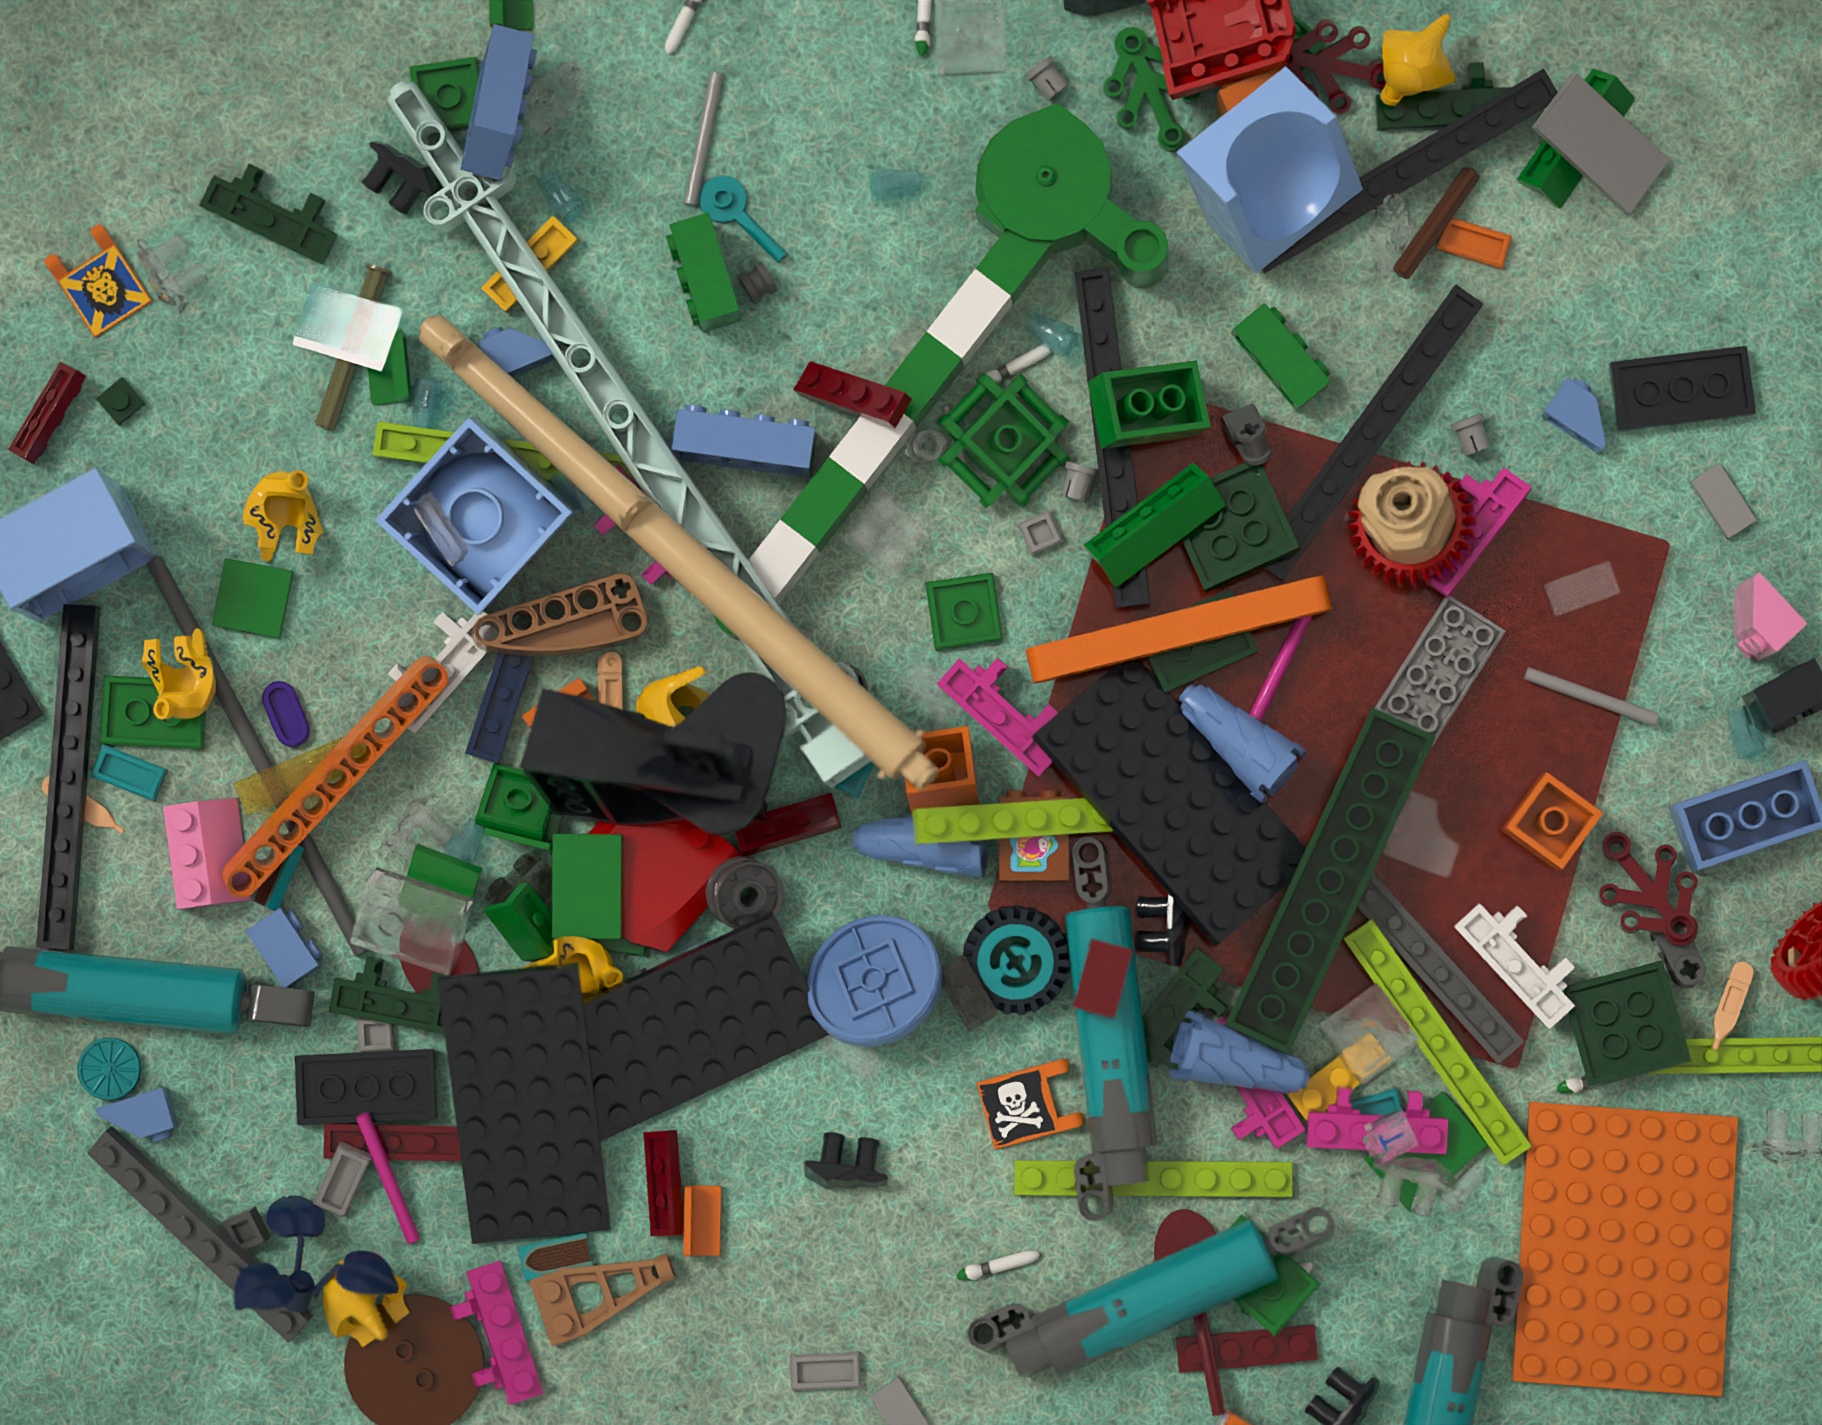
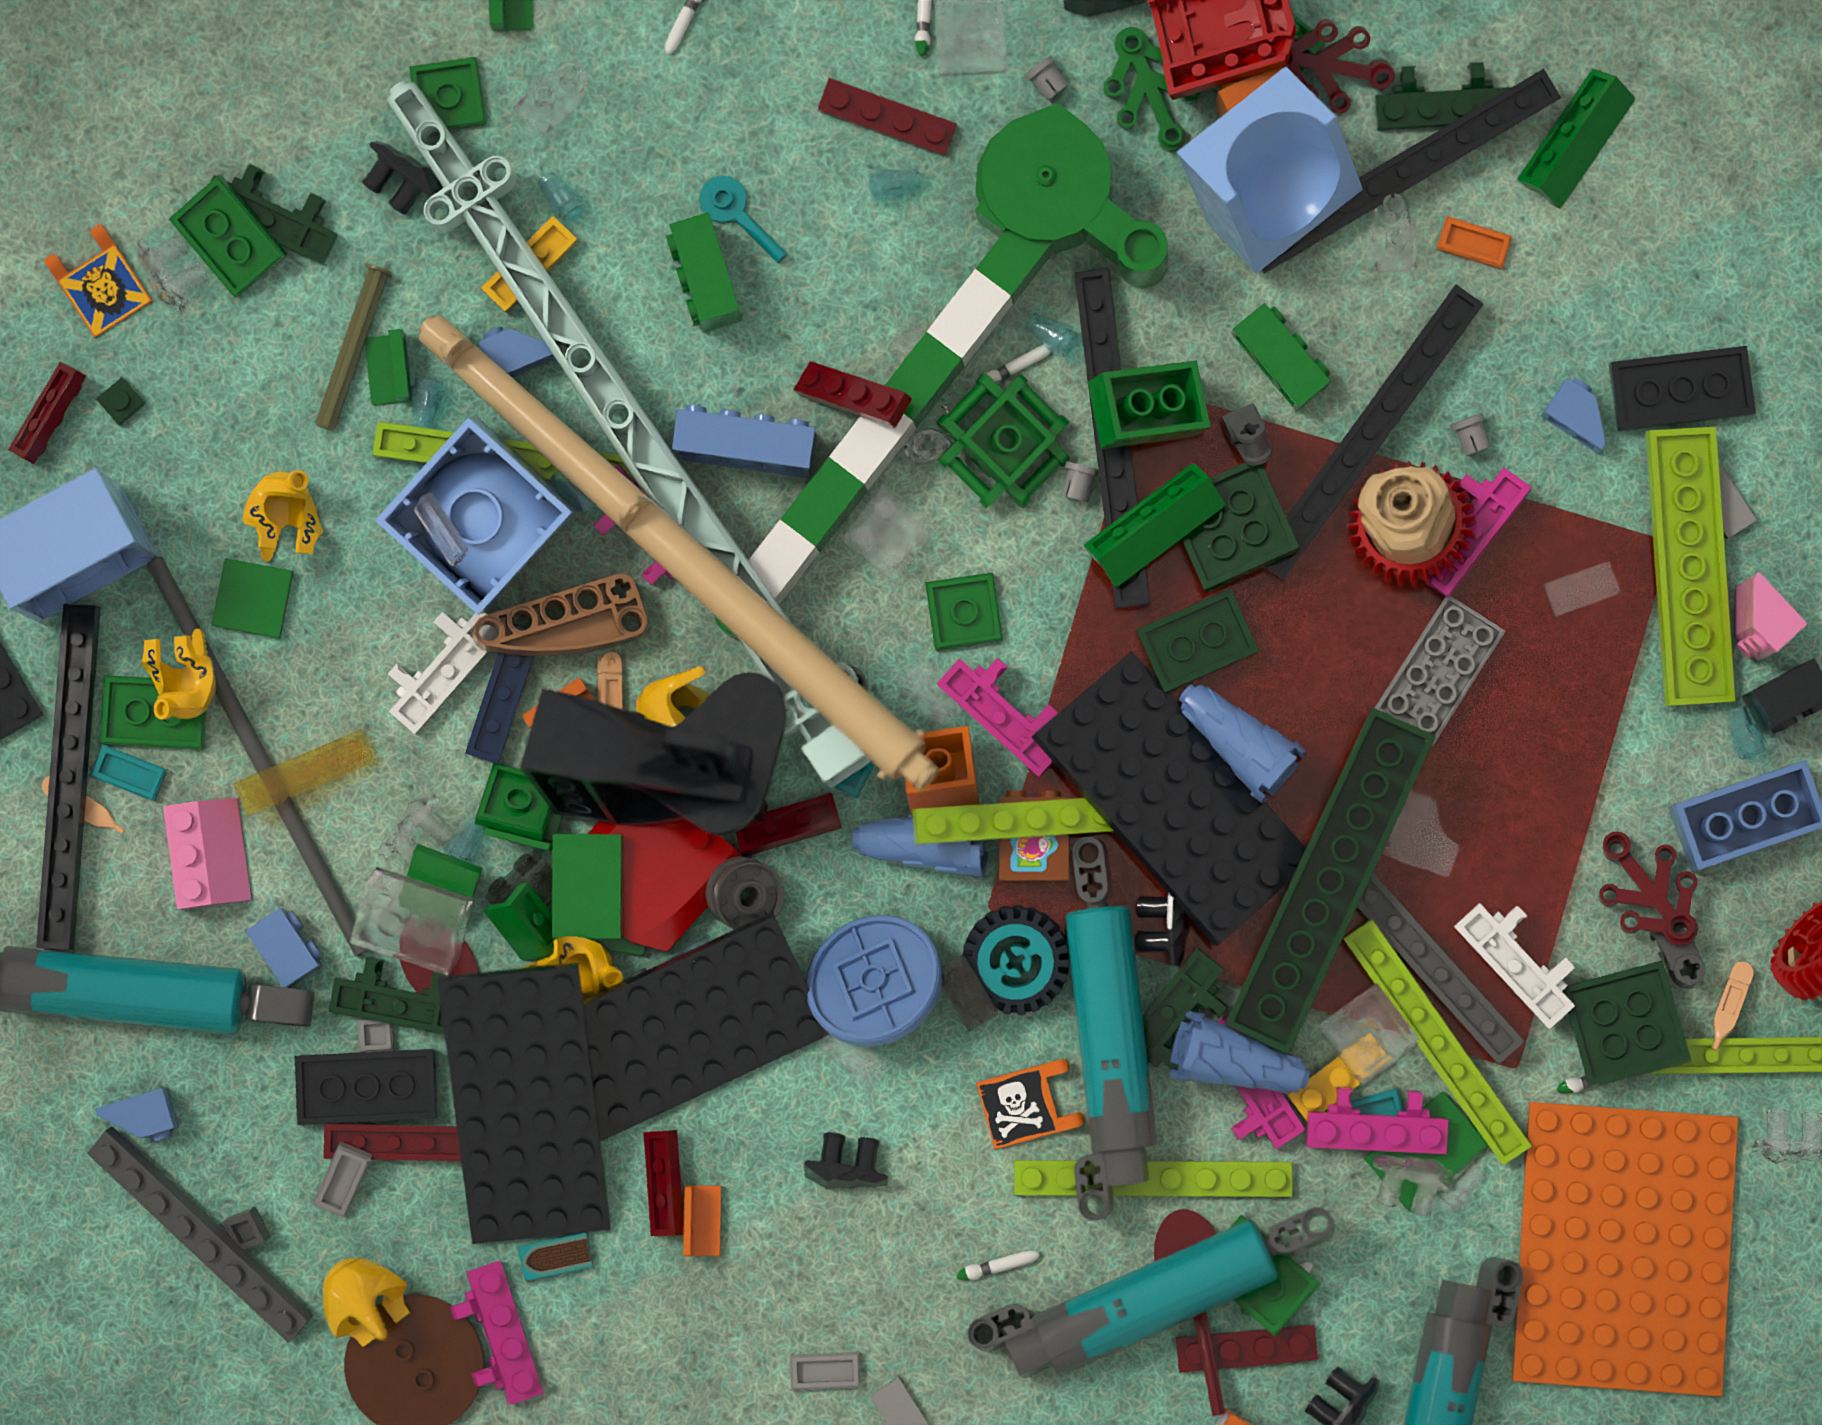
teal wheel [78,1038,141,1100] -> none
orange beam [221,656,448,898] -> none
dark blue plant [233,1195,399,1312] -> none
teal tile [251,845,304,911] -> none
dark purple tile [262,681,311,747] -> none
clear light blue sticker [293,283,403,371] -> none
dark pink bar [356,1112,420,1244] -> none
medium blue brick [460,24,537,180] -> none
medium nougat plate [529,1253,676,1346] -> none
light grey bar [684,71,724,207] -> none
dark grey wheel [737,261,778,304] -> none
light grey tile [1017,510,1063,556] -> none
orange beam [1025,575,1333,684] -> none
dark red panel [1072,939,1133,1019] -> none
dark pink bar [1249,615,1313,721] -> none
clear brick [1362,1108,1420,1164] -> none
yellow piece [1380,14,1456,106] -> none
reddish brown axle [1393,167,1479,280] -> none
orange brick [1501,772,1603,871] -> none
light grey bar [1523,667,1659,726] -> none
light grey tile [1532,74,1669,214] -> none
none -> green tile [169,175,287,298]
none -> dark red plate [817,78,957,157]
none -> lime plate [1645,427,1736,706]

